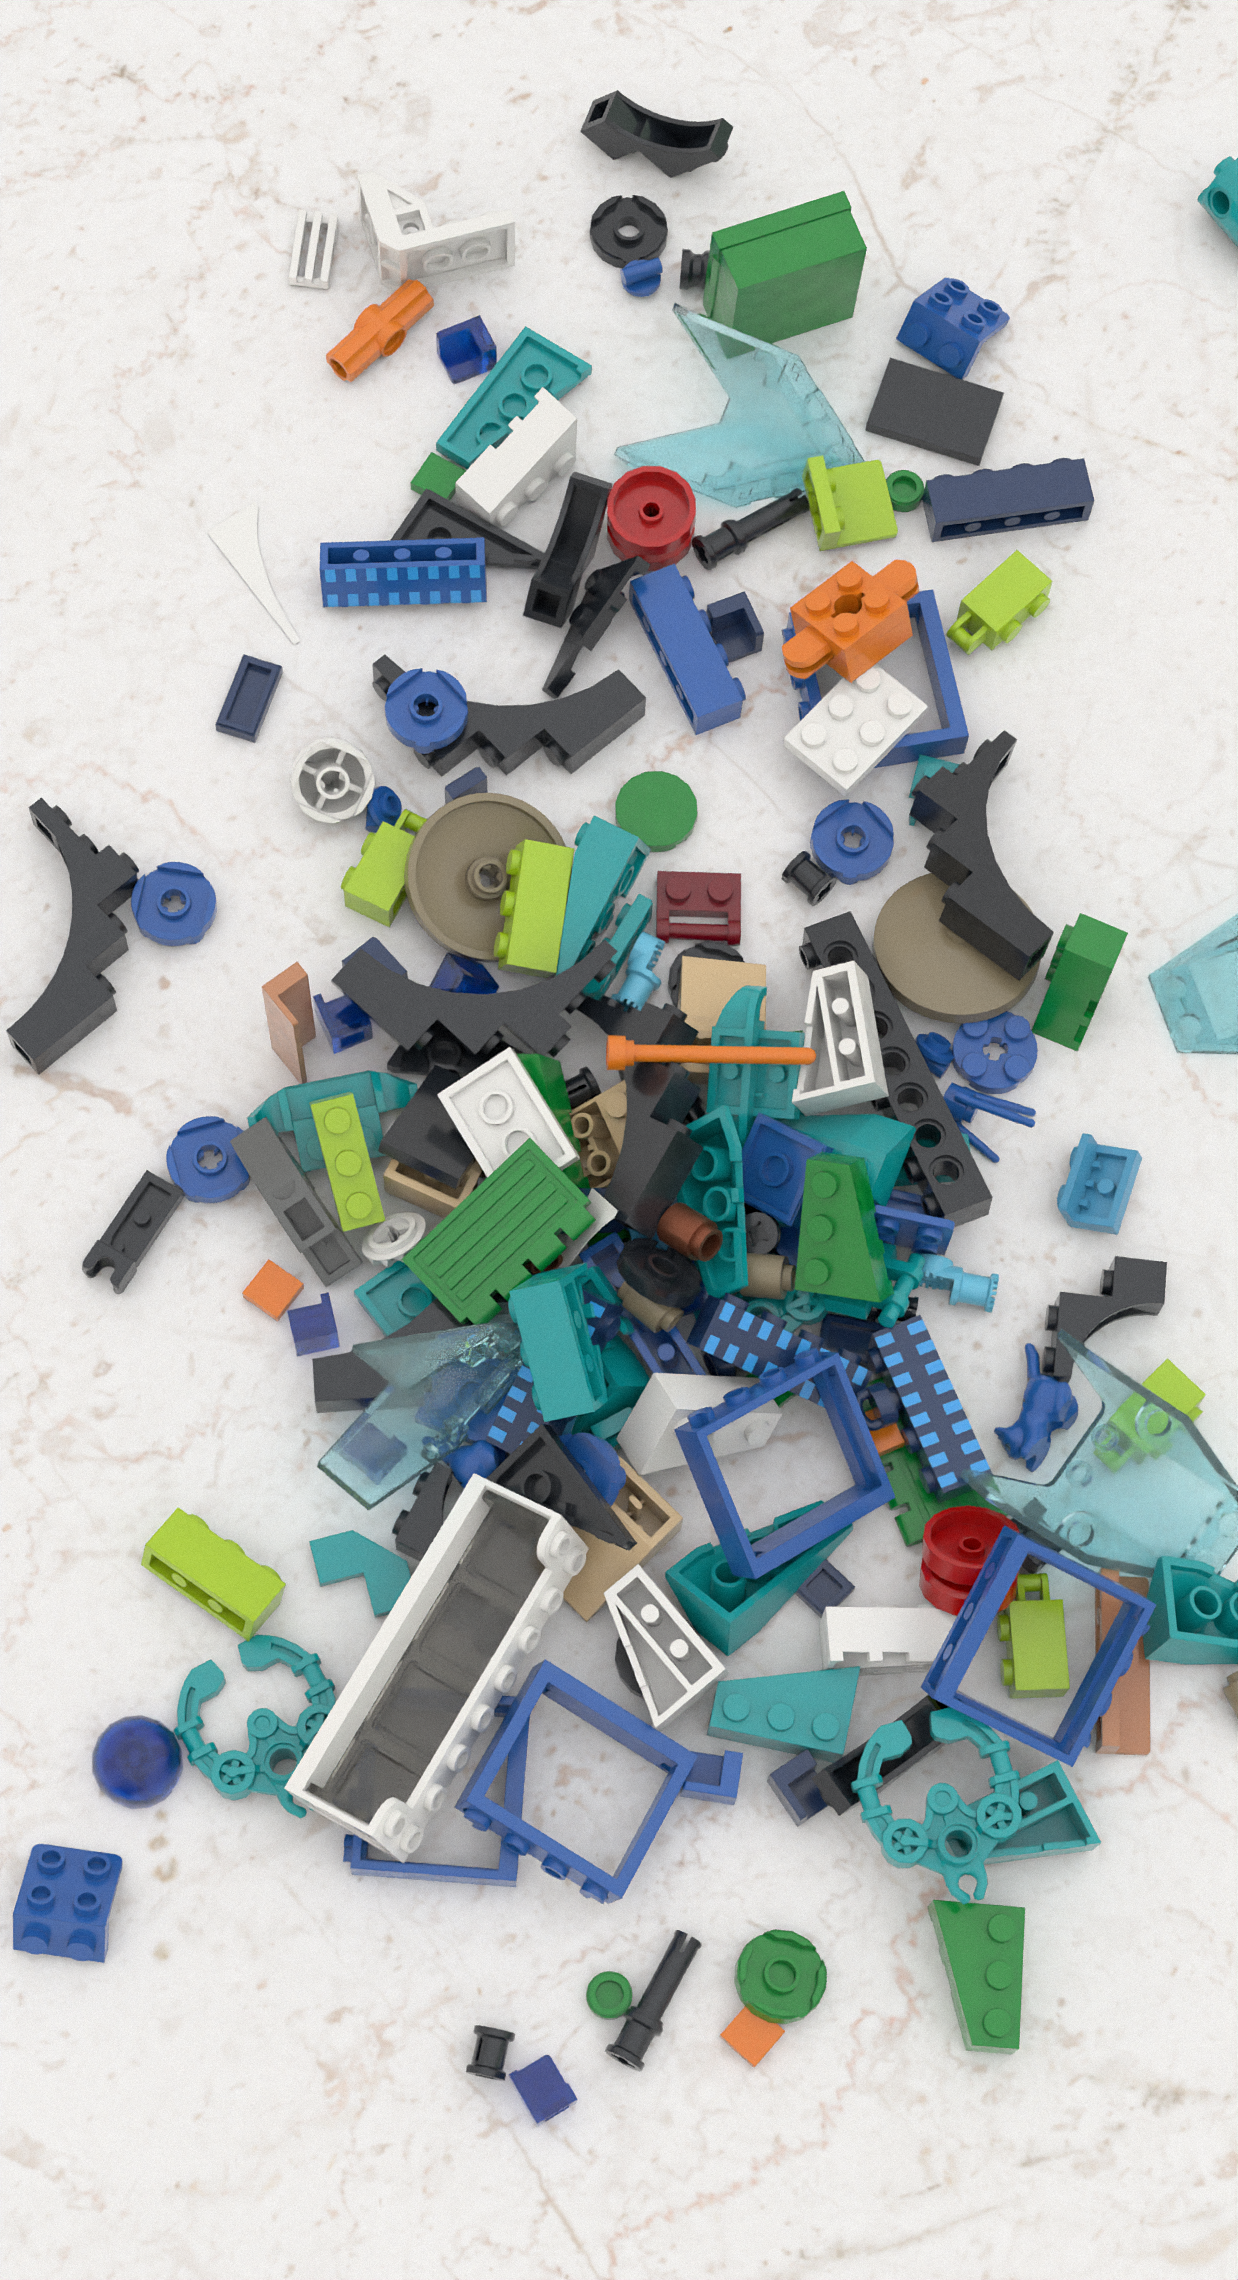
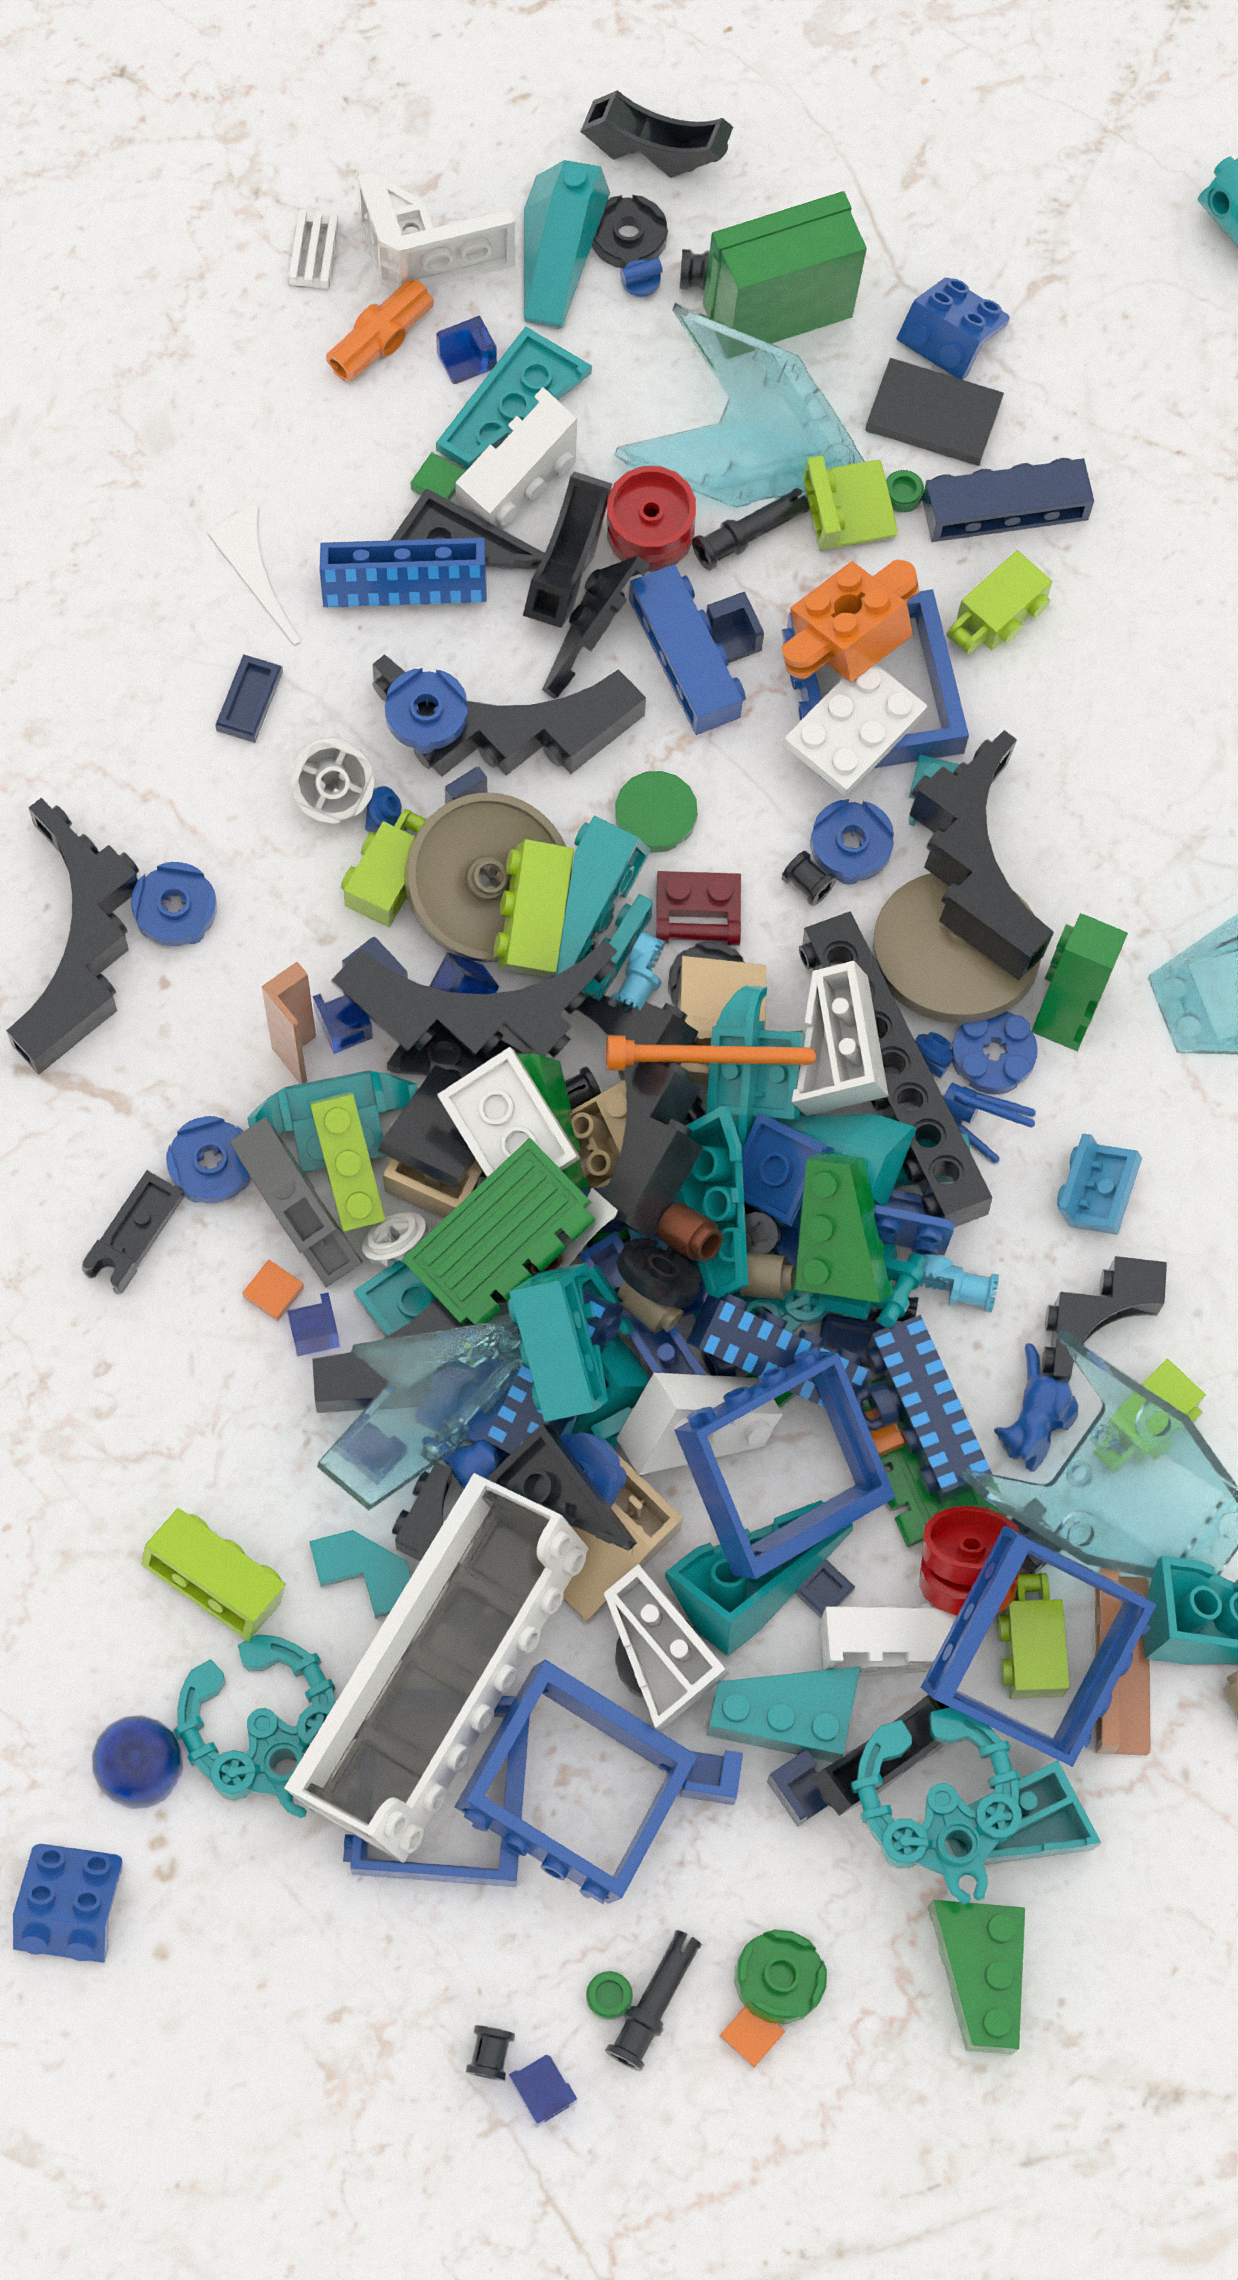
none -> teal wedge [524,160,610,328]

